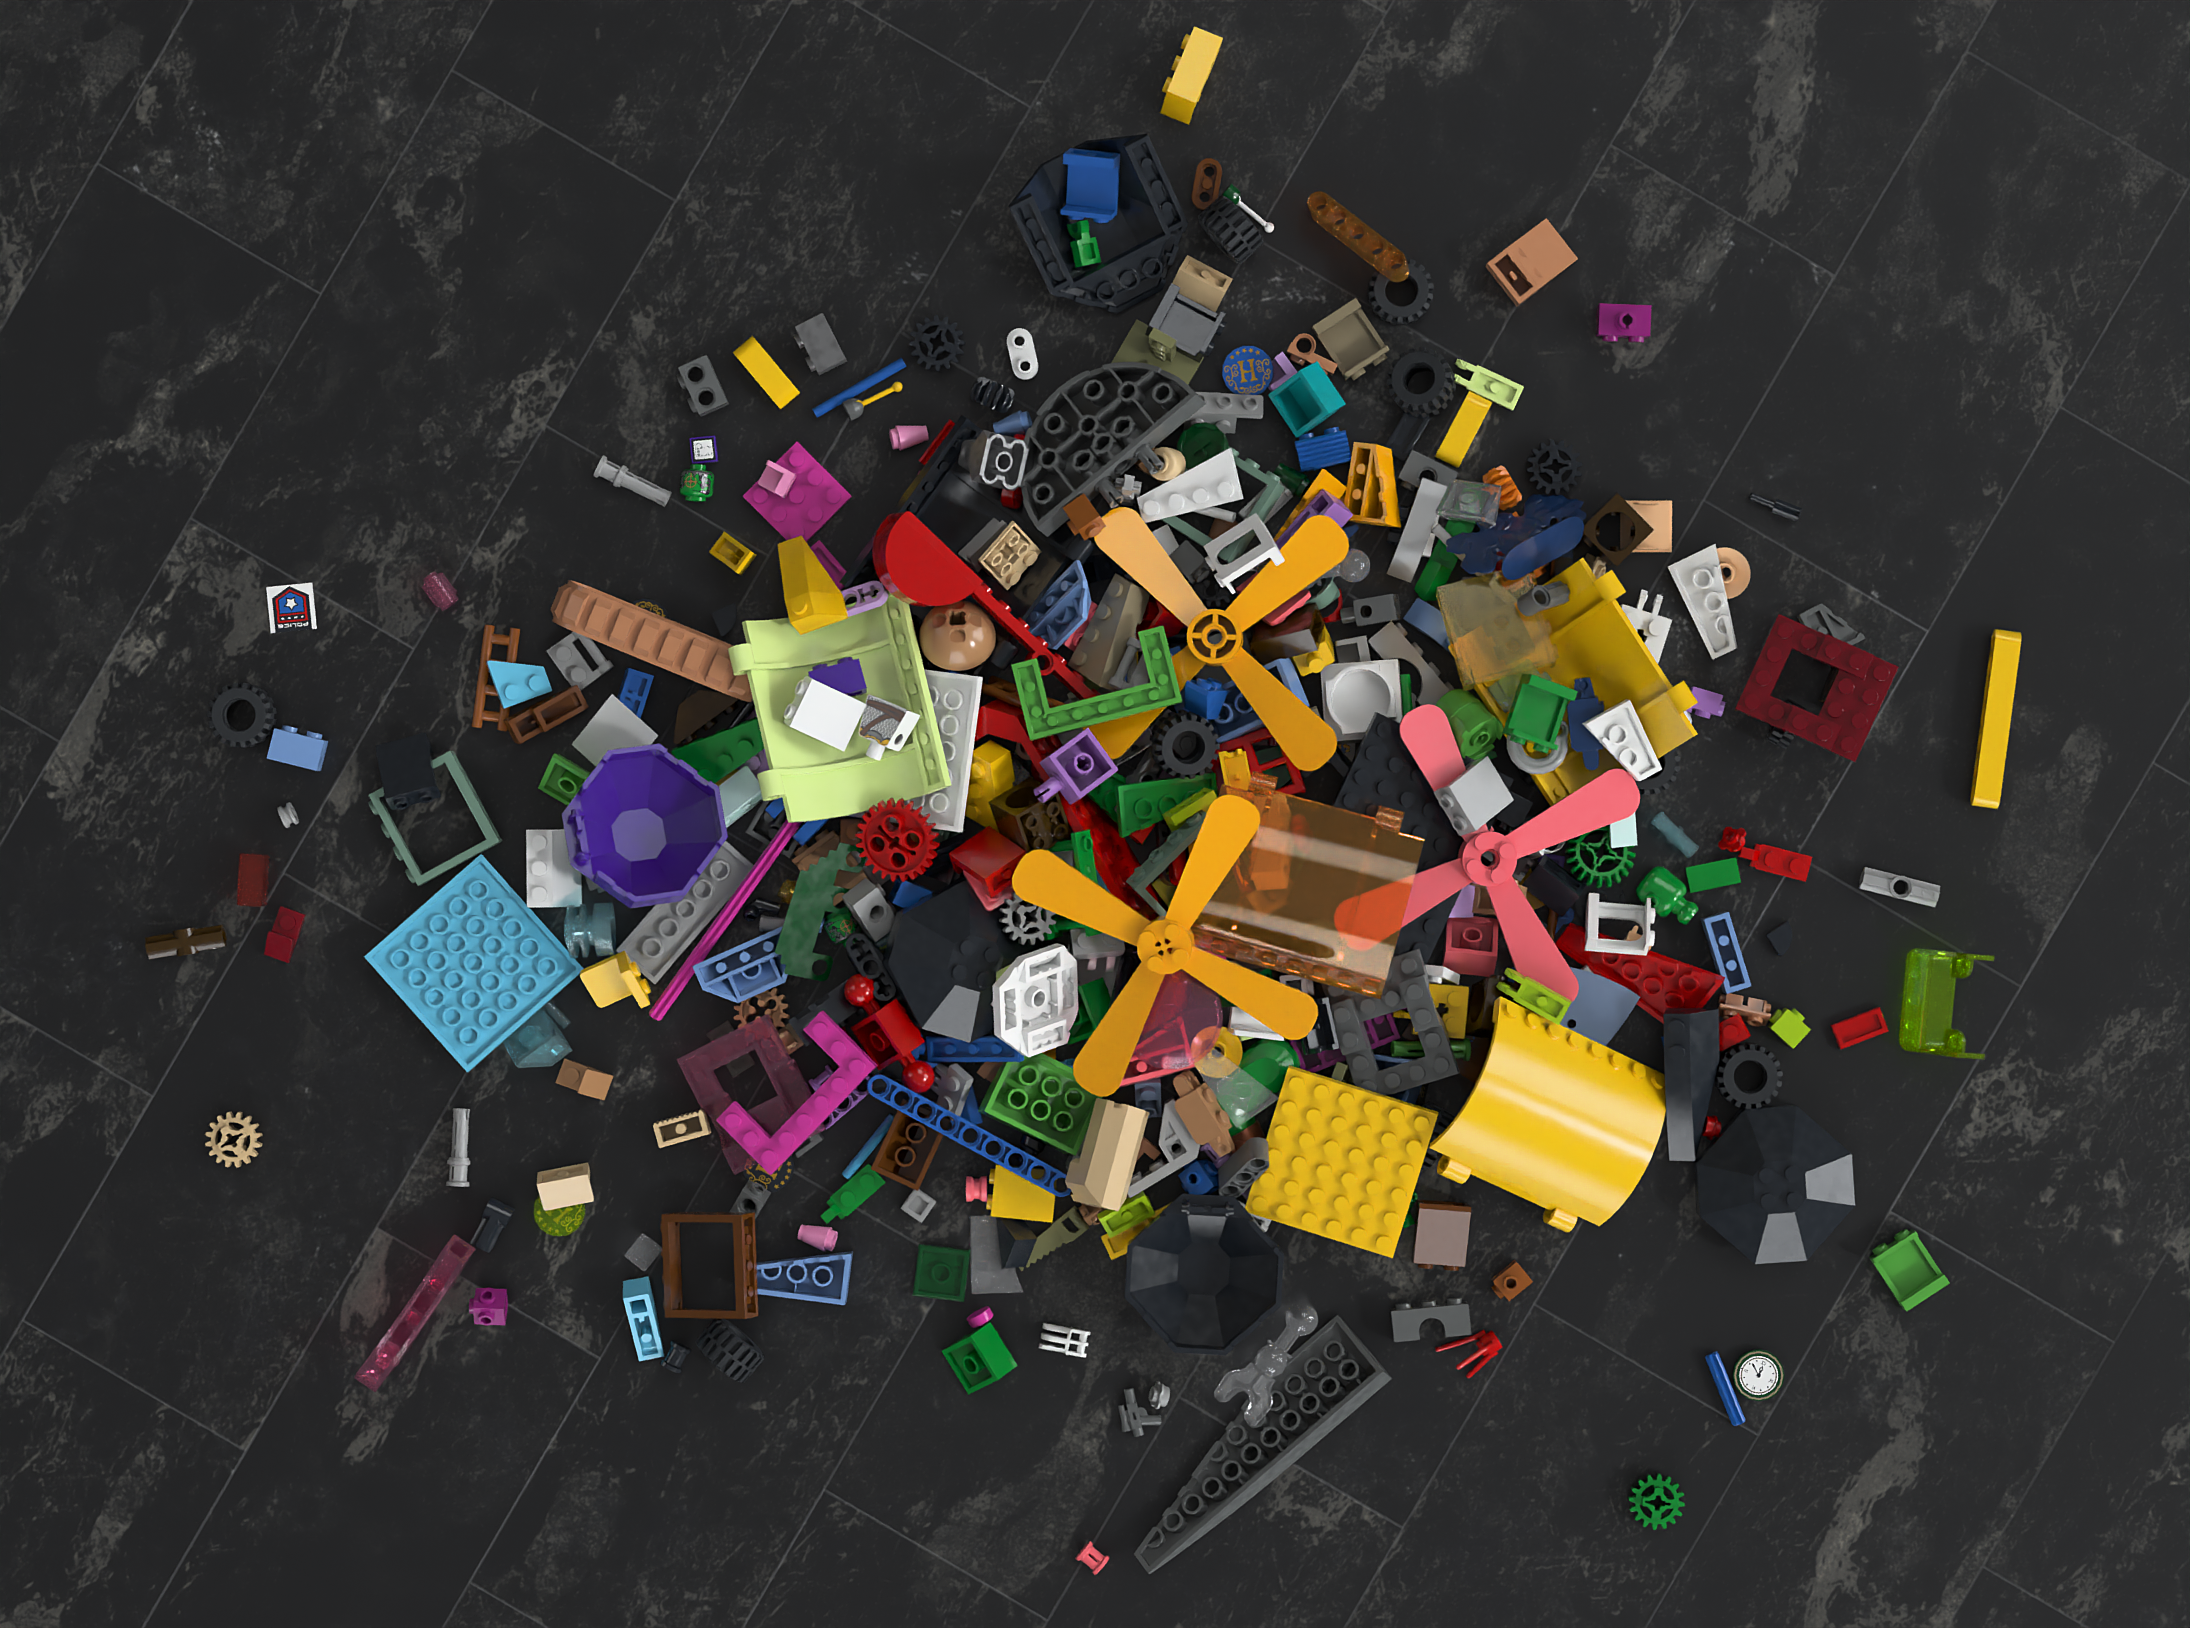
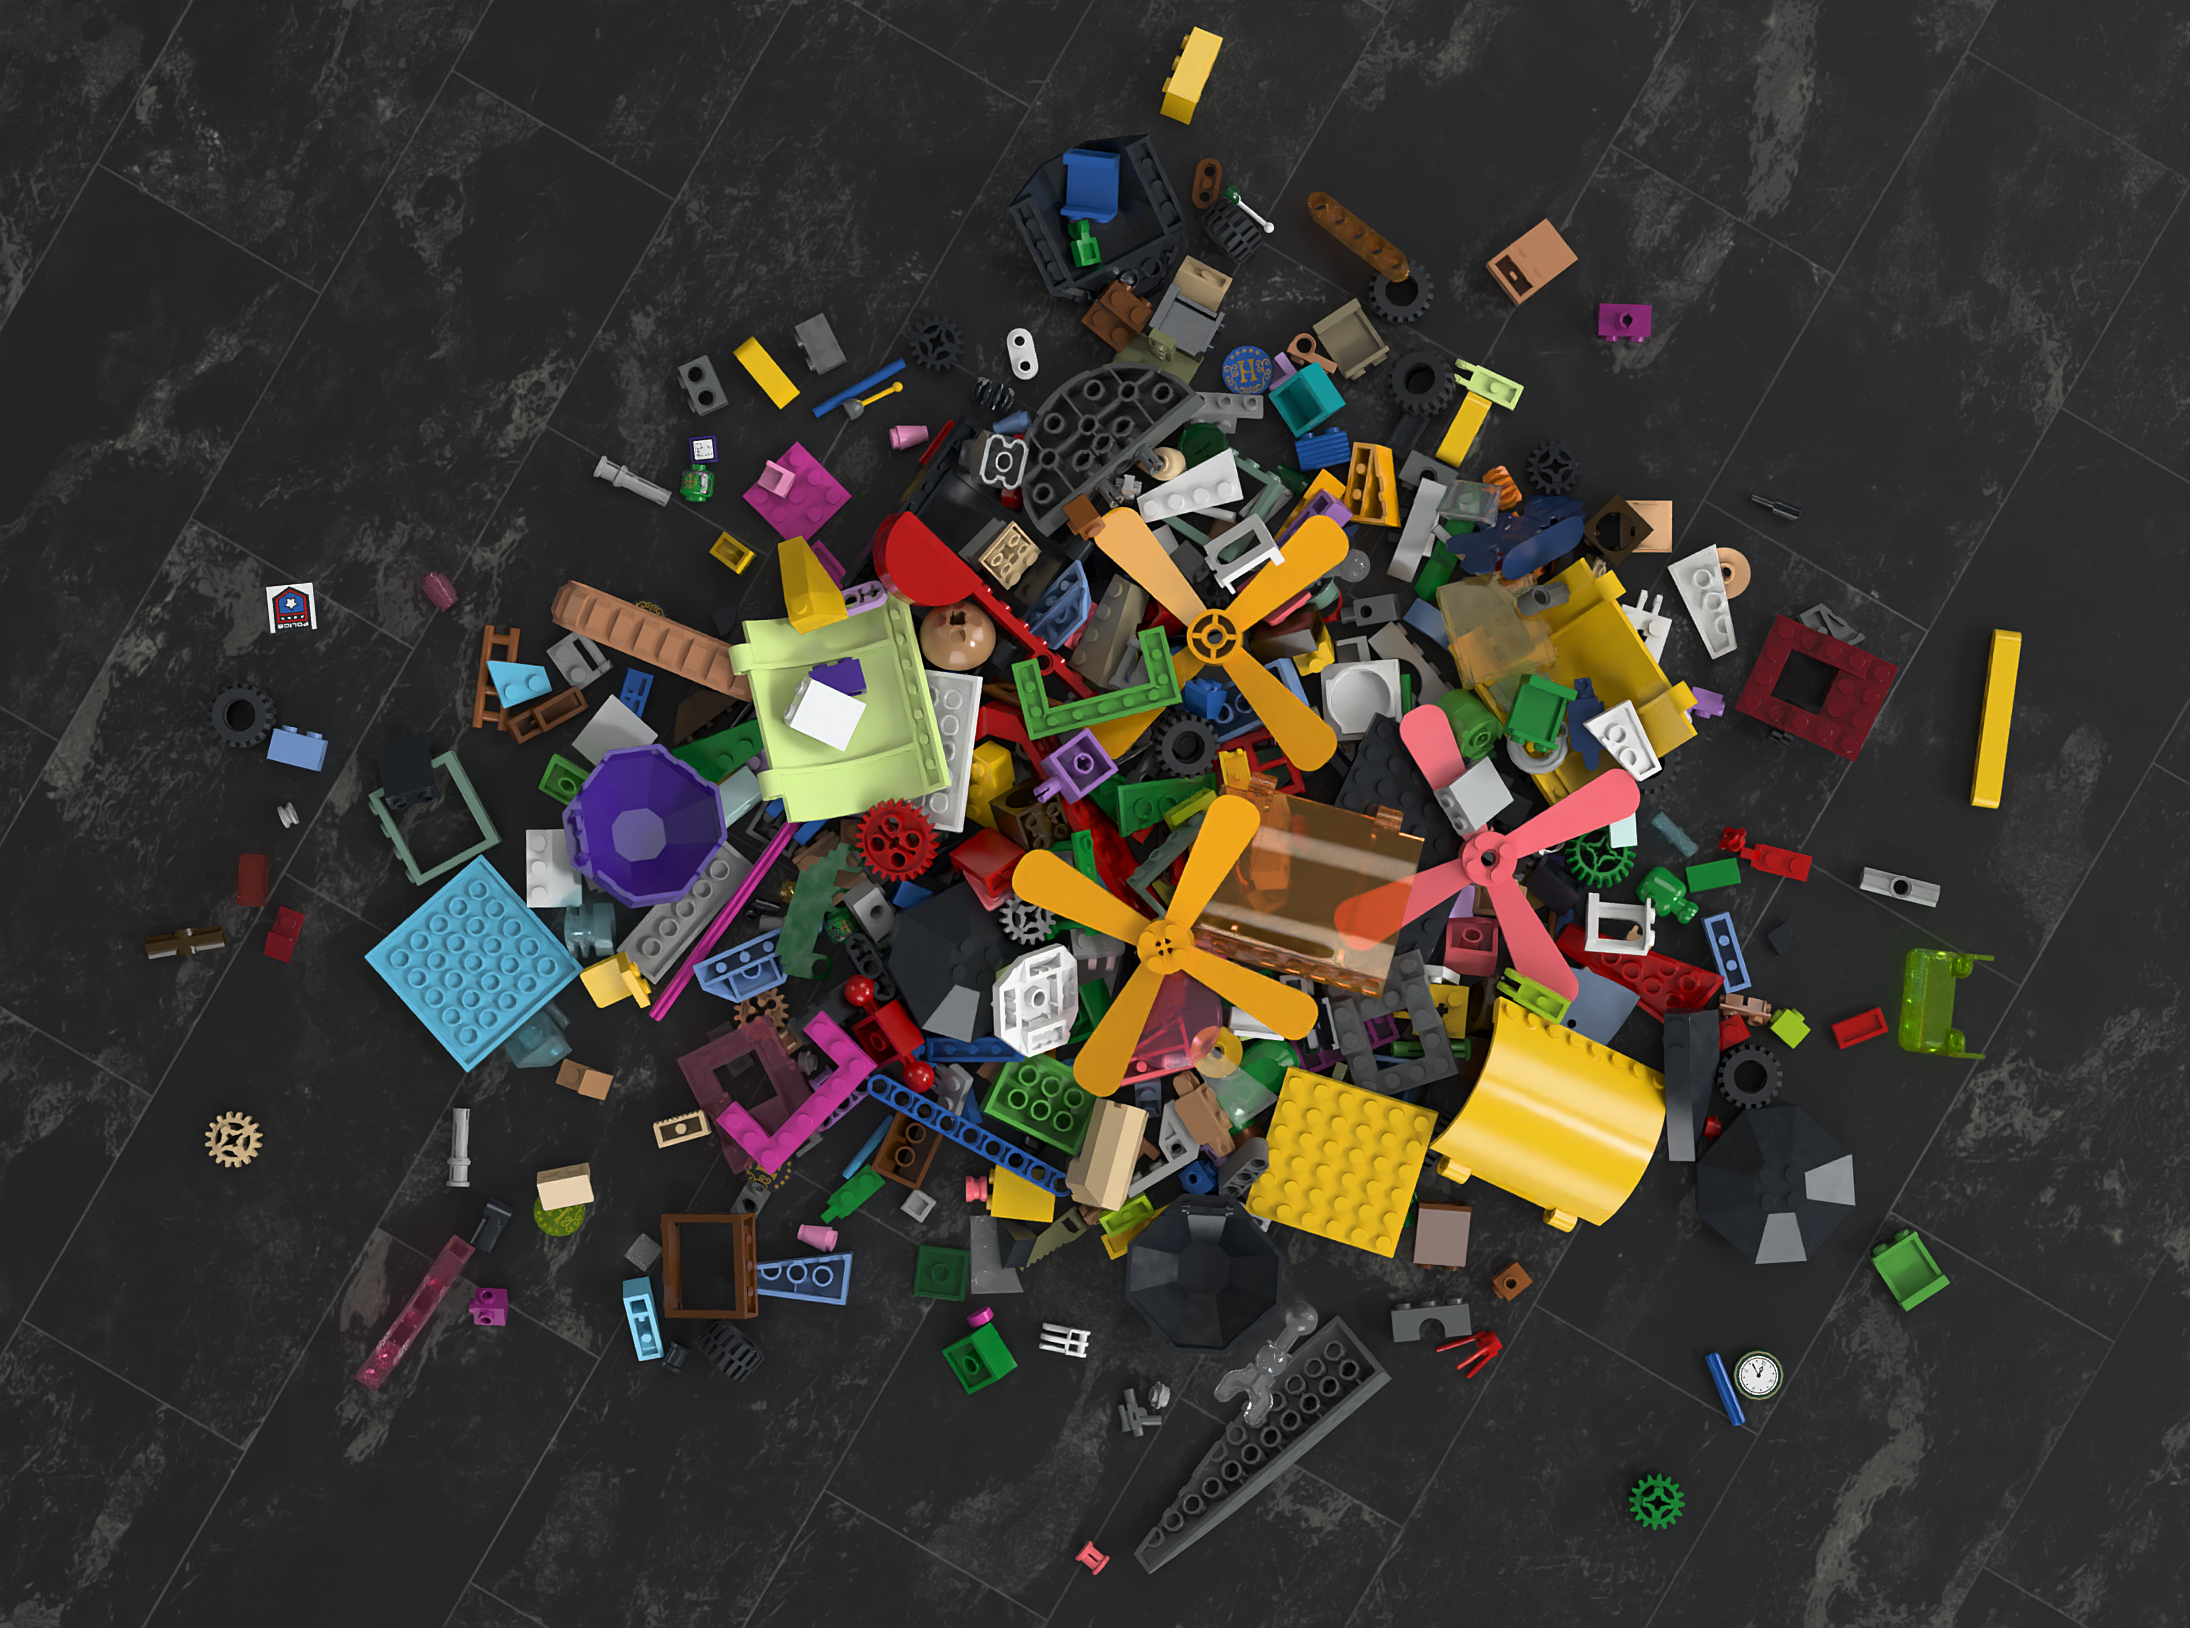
torso [858,694,920,761] -> none
none -> light grey plate [798,1049,818,1075]
none -> reddish brown plate [1080,280,1155,353]

